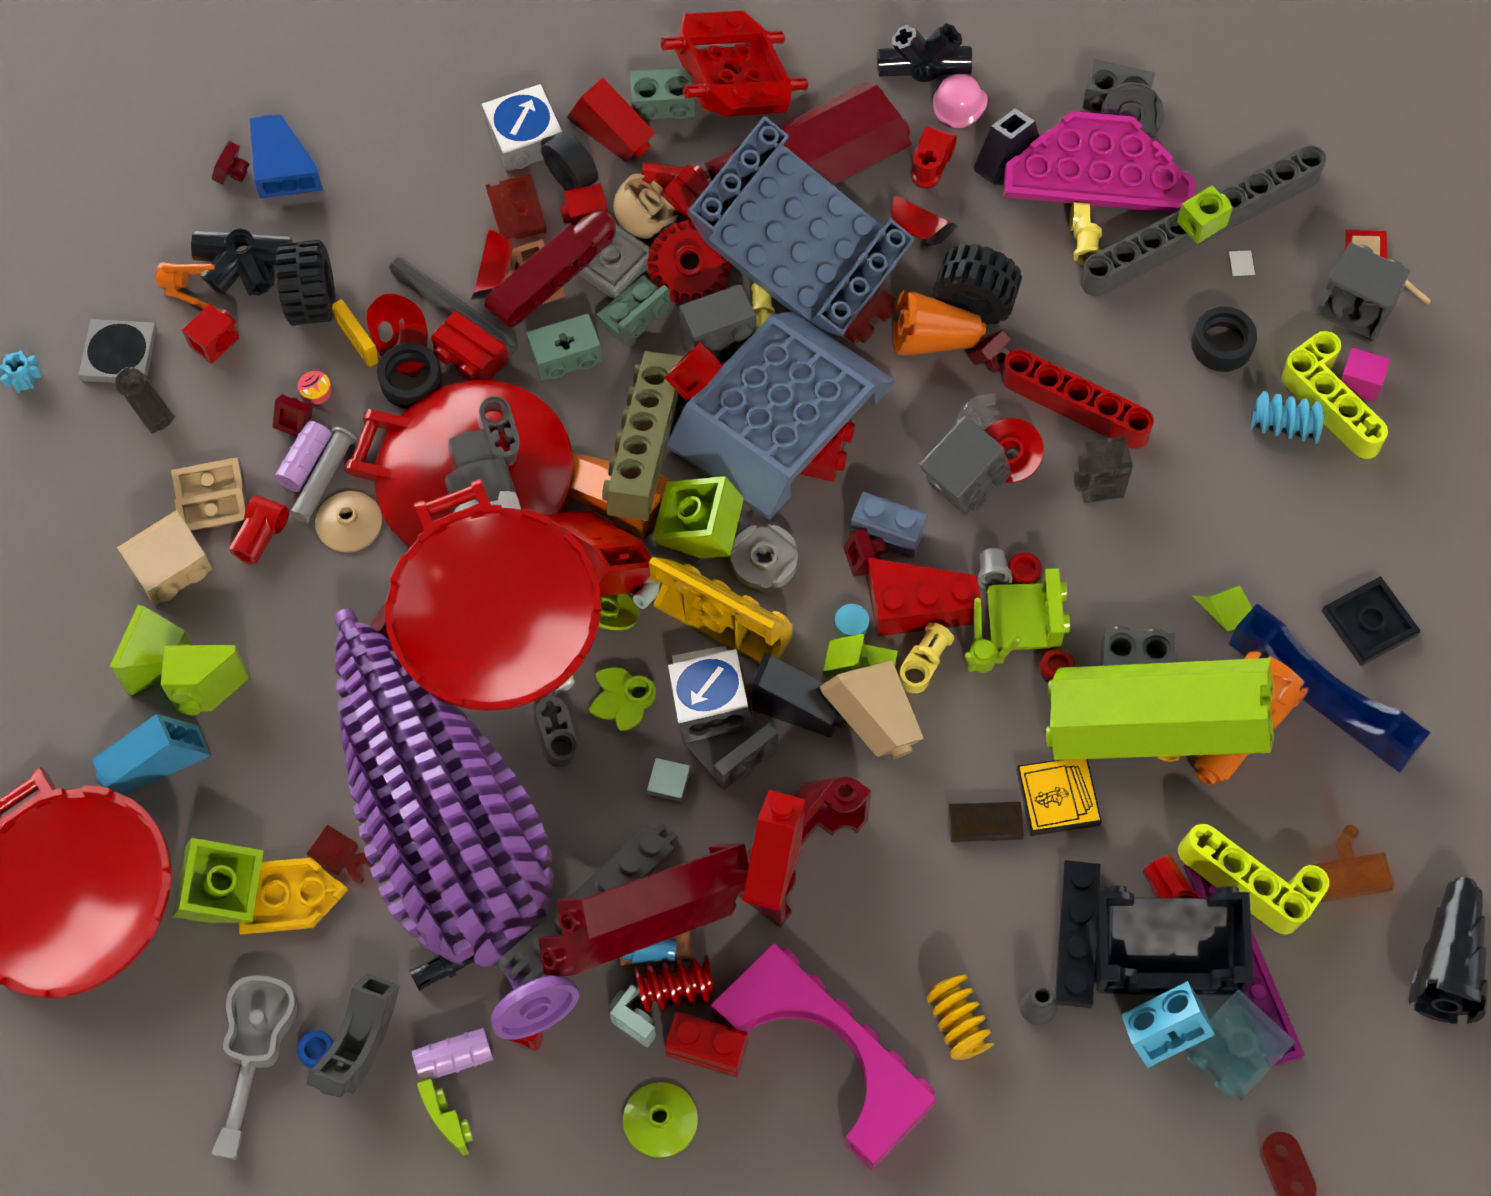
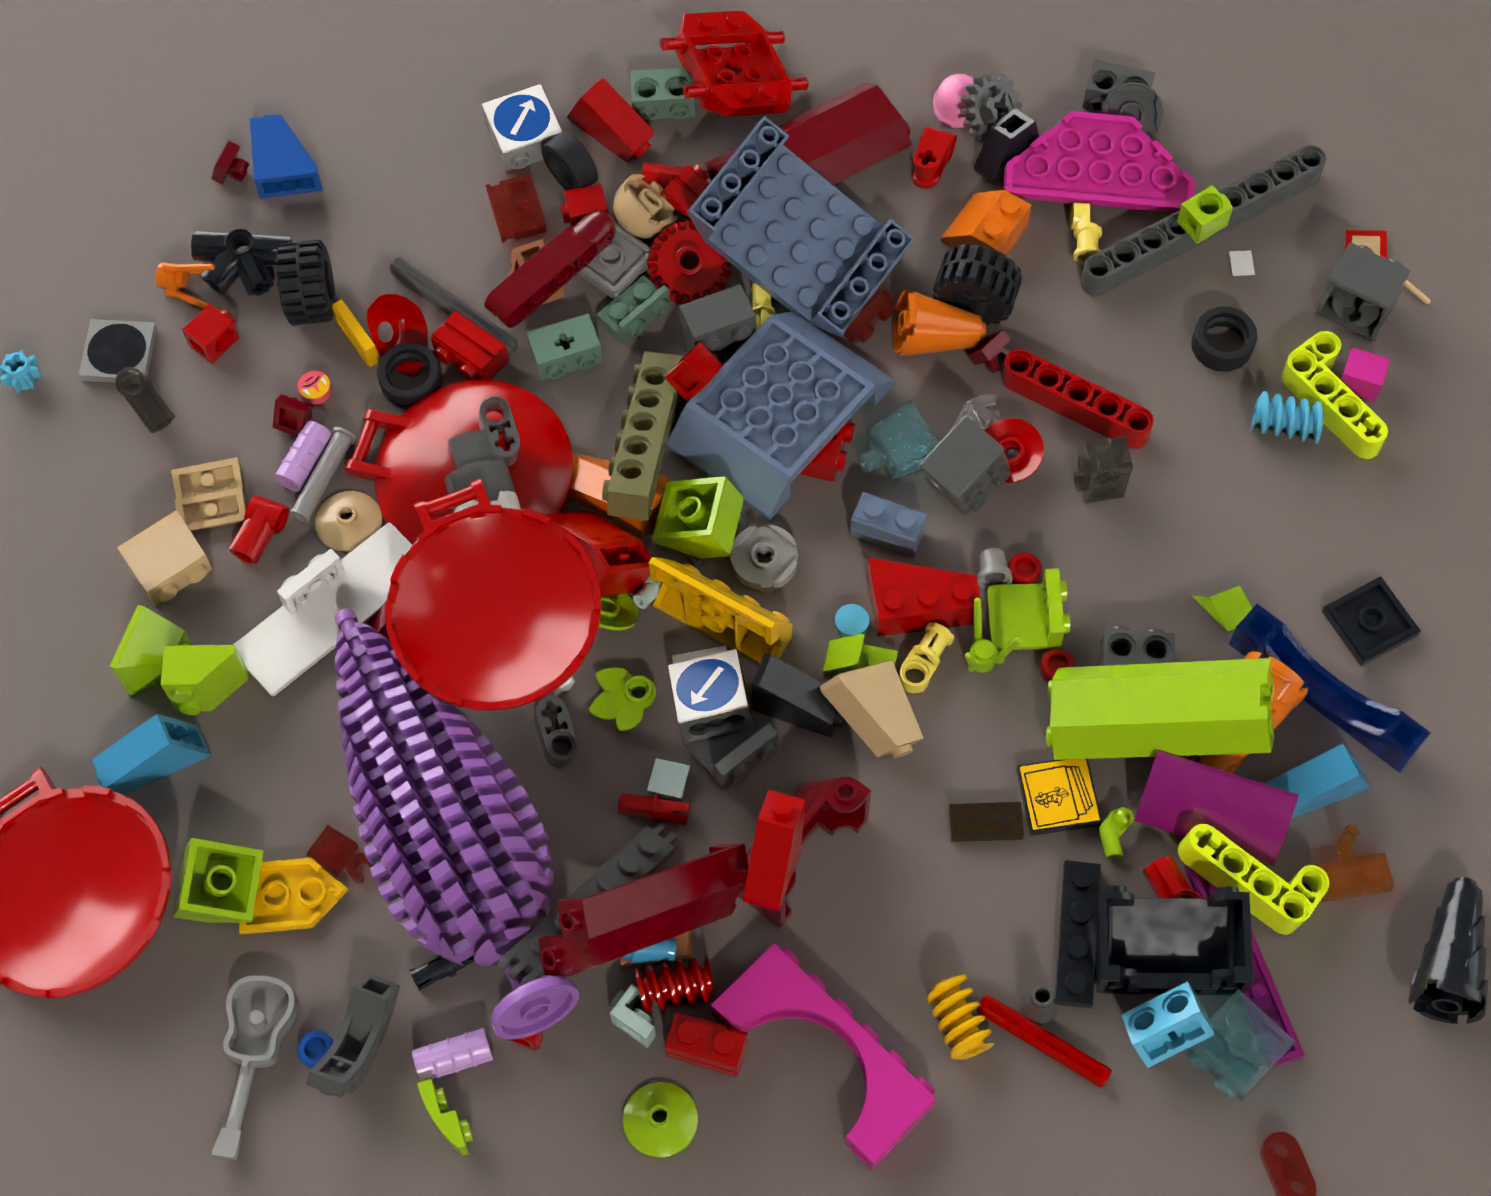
red piece [471,229,513,300] -> none
dark red tile [843,529,887,577] -> none
black piece [877,23,972,82] -> none
red piece [891,196,958,246] -> none
none -> white bracket [233,523,412,696]
none -> red axle [618,793,690,826]
none -> clear light blue torso [858,400,939,480]
none -> orange slope [941,190,1032,256]
none -> dark grey gear [960,73,1023,142]
none -> red axle [976,994,1112,1087]
none -> lime arm [1099,807,1134,860]
none -> magenta slope [1134,750,1299,866]
none -> dark azure slope [1265,744,1371,819]

